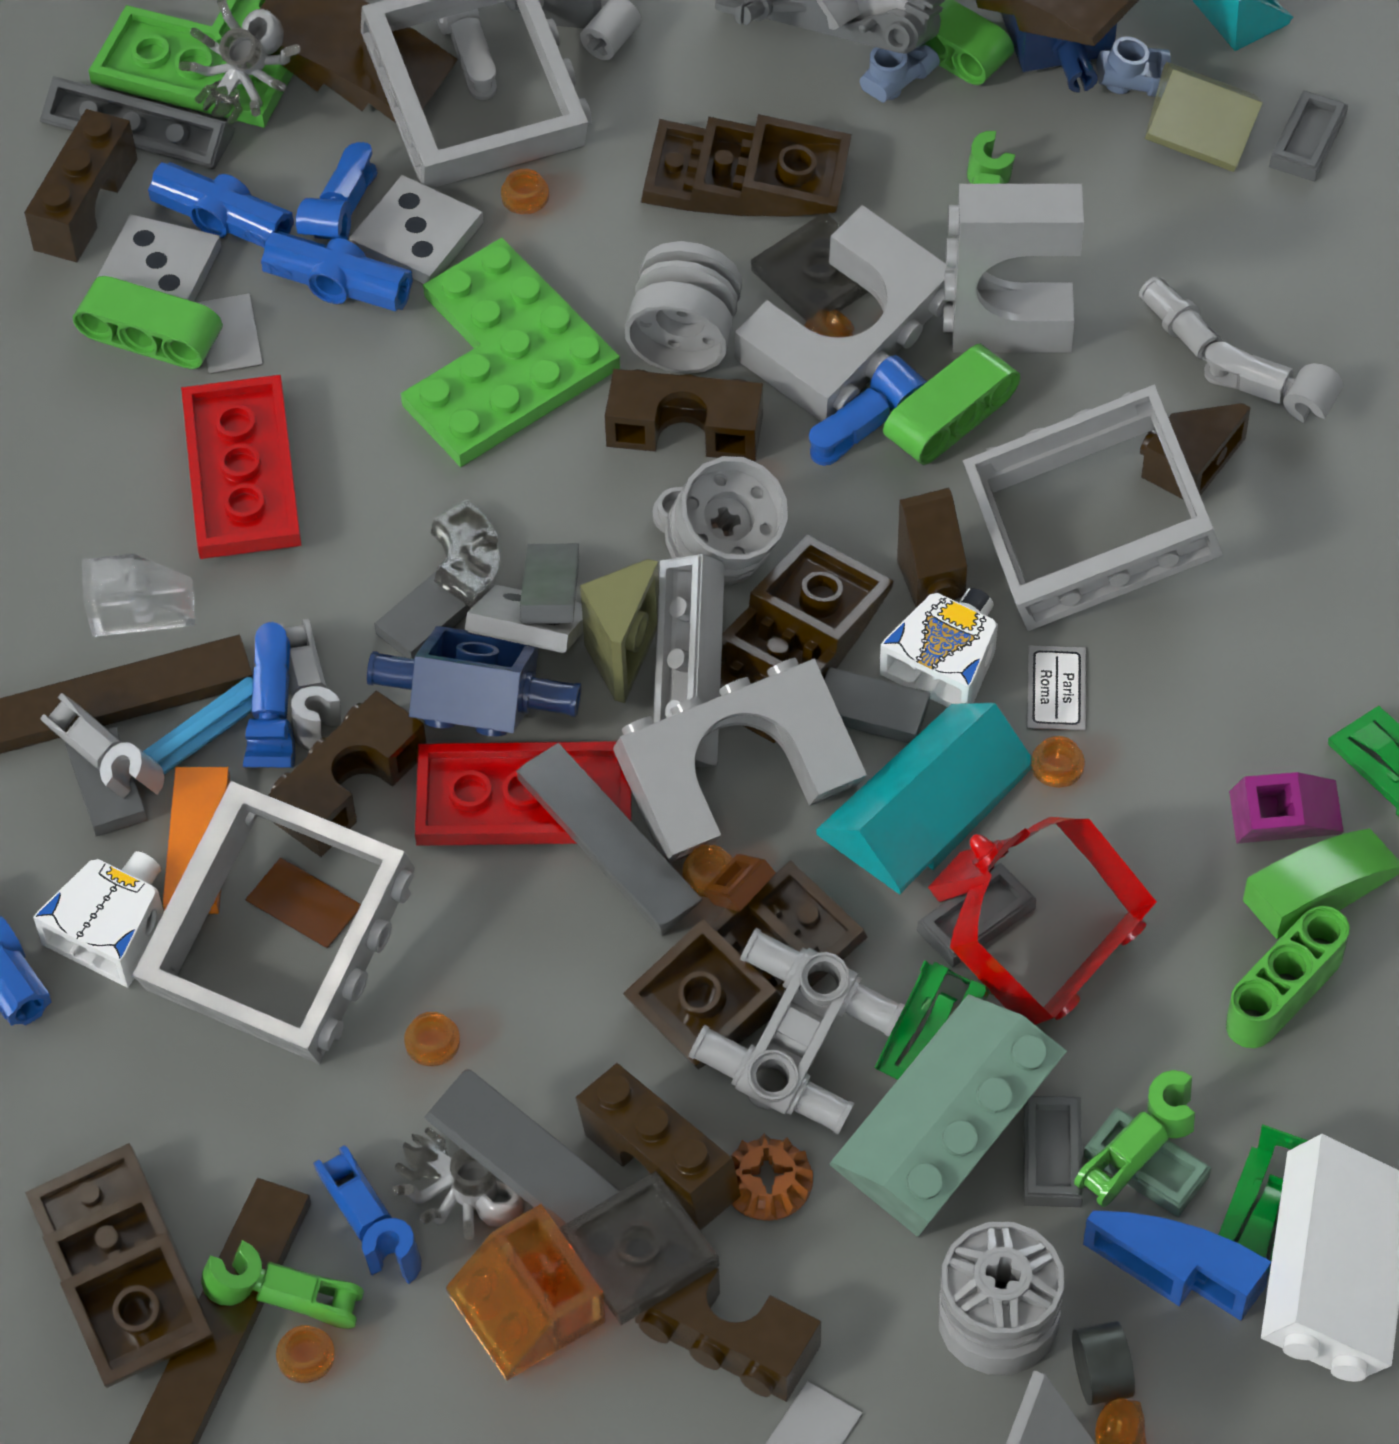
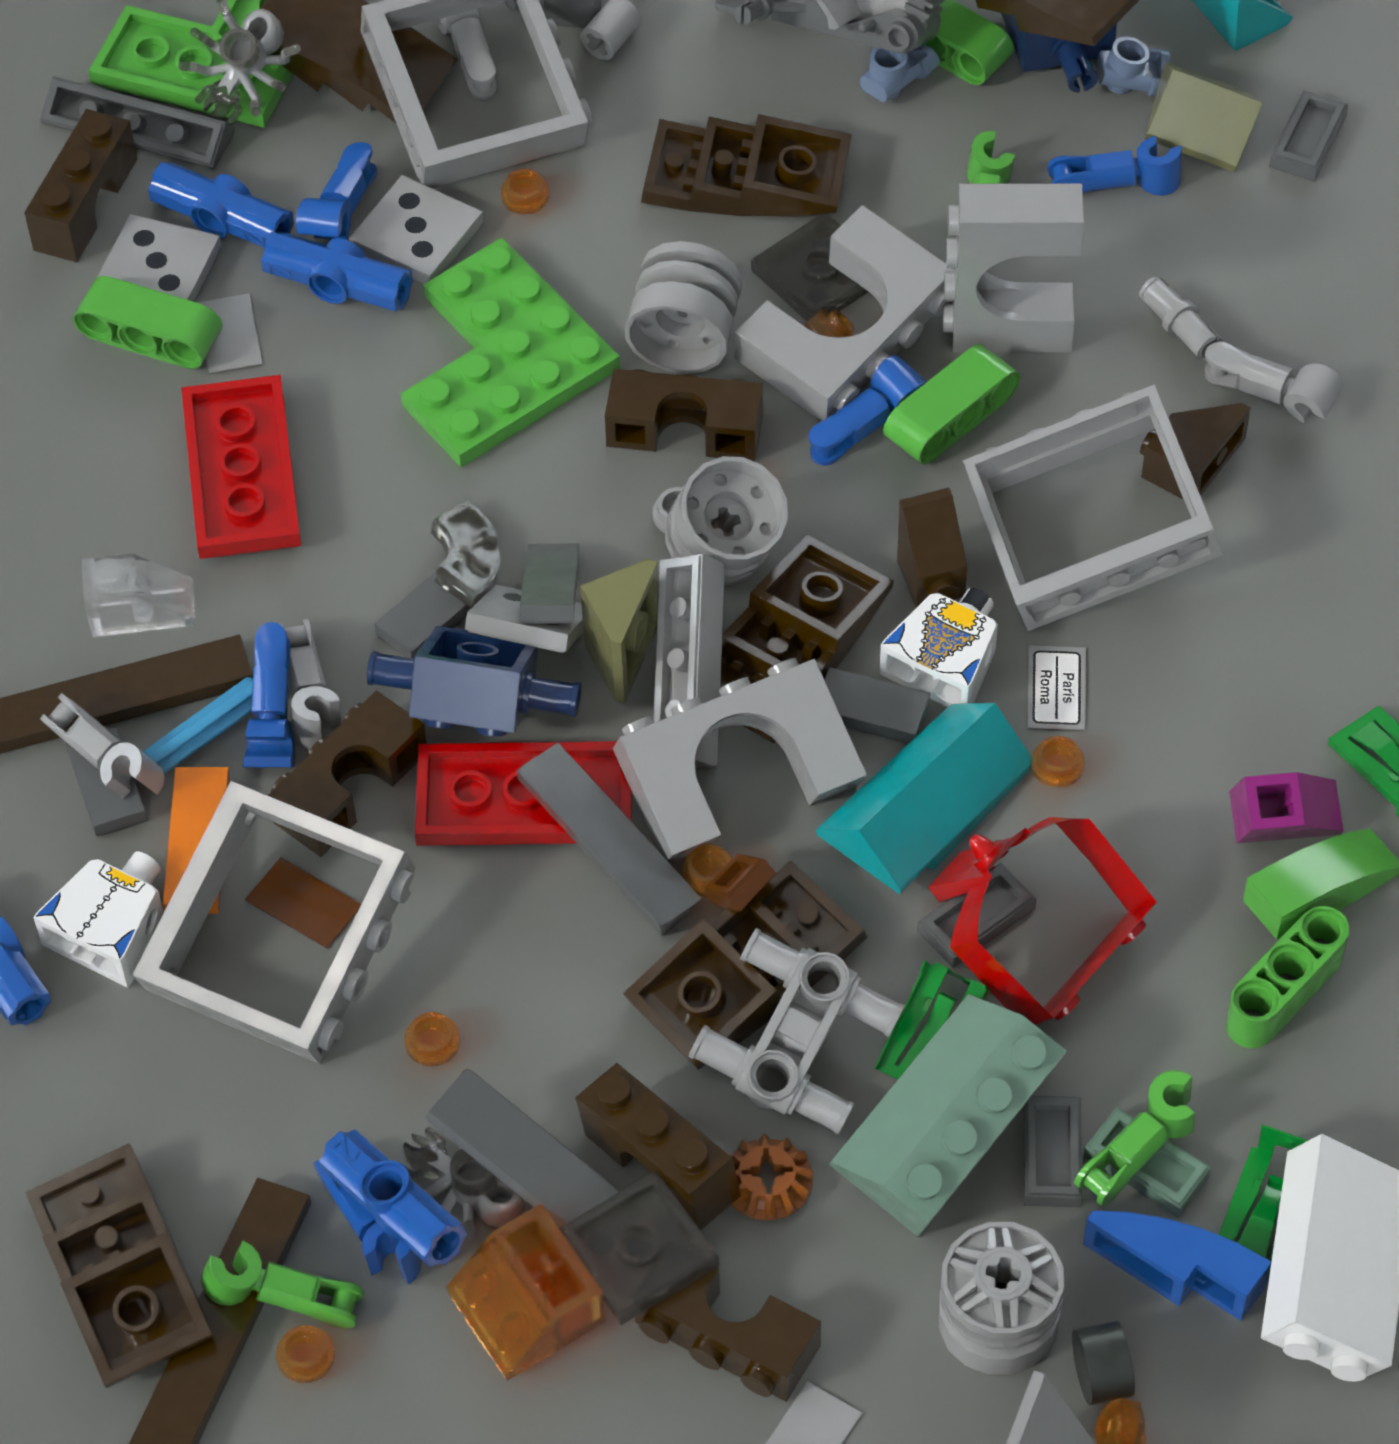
none -> blue piece [319,1129,467,1268]
none -> blue piece [1047,136,1182,196]

